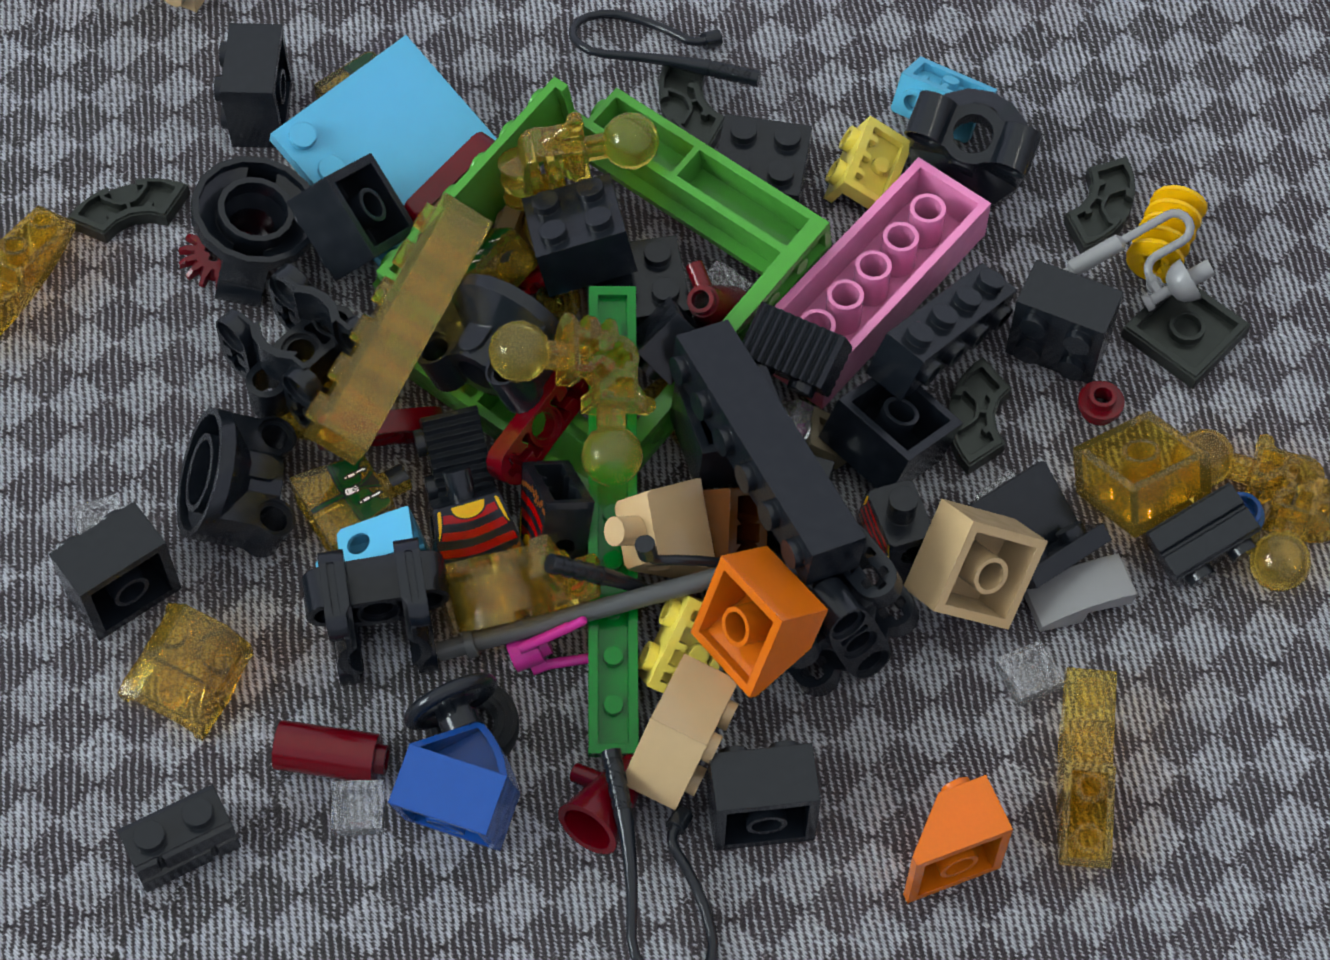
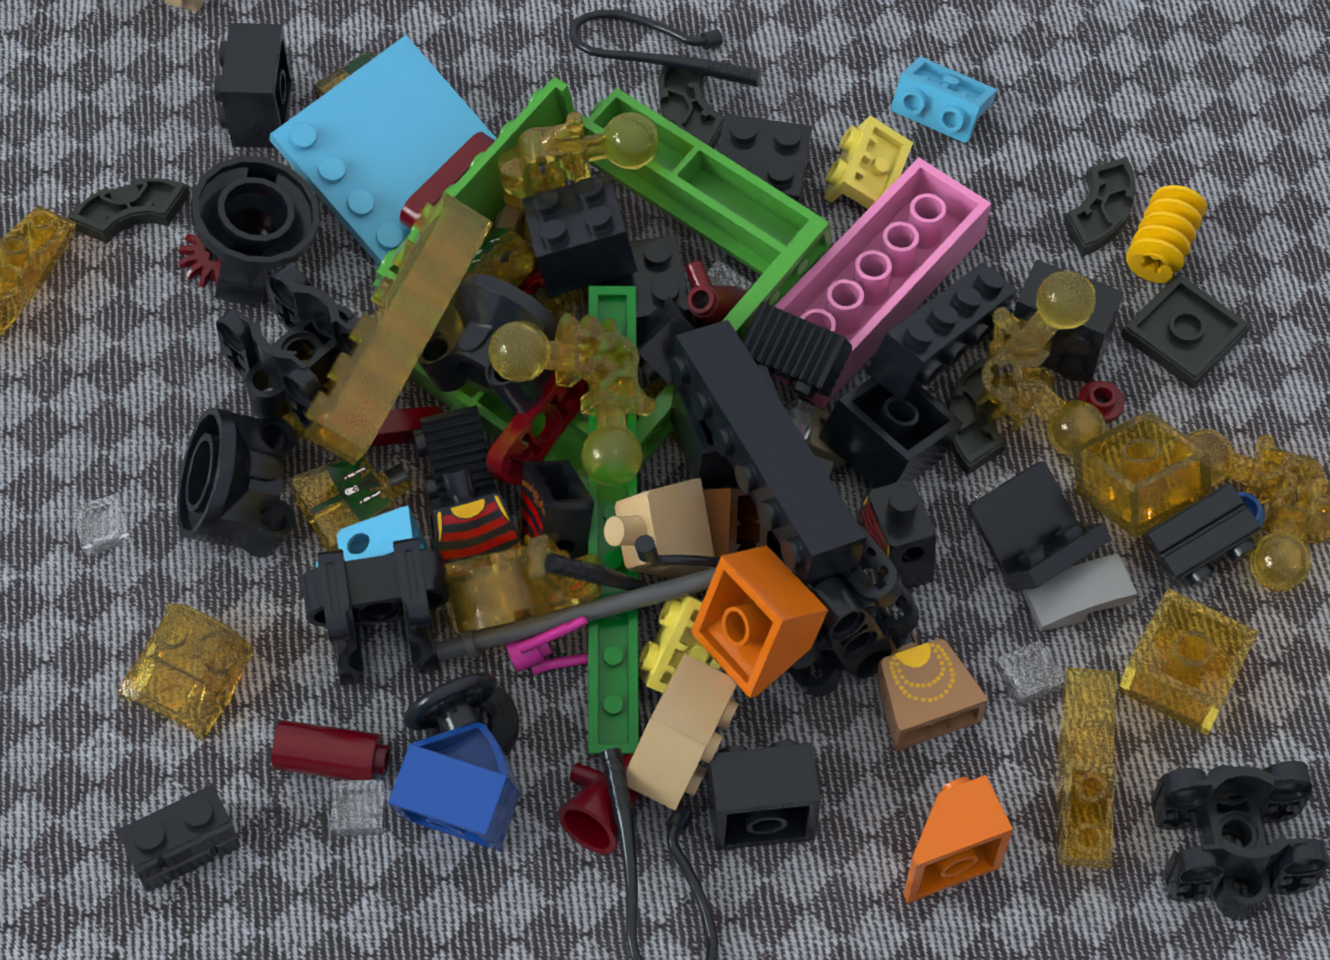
black brick [49,502,182,641] -> none
black brick [287,153,415,281] -> none
black piece [904,88,1043,207] -> none
tan brick [904,499,1048,630] -> none
light grey piece [1017,209,1216,312] -> none
none -> medium nougat torso [876,631,988,752]
none -> clear yellow piece [976,270,1107,458]
none -> clear yellow brick [1117,588,1259,736]
none -> black piece [1151,761,1329,921]

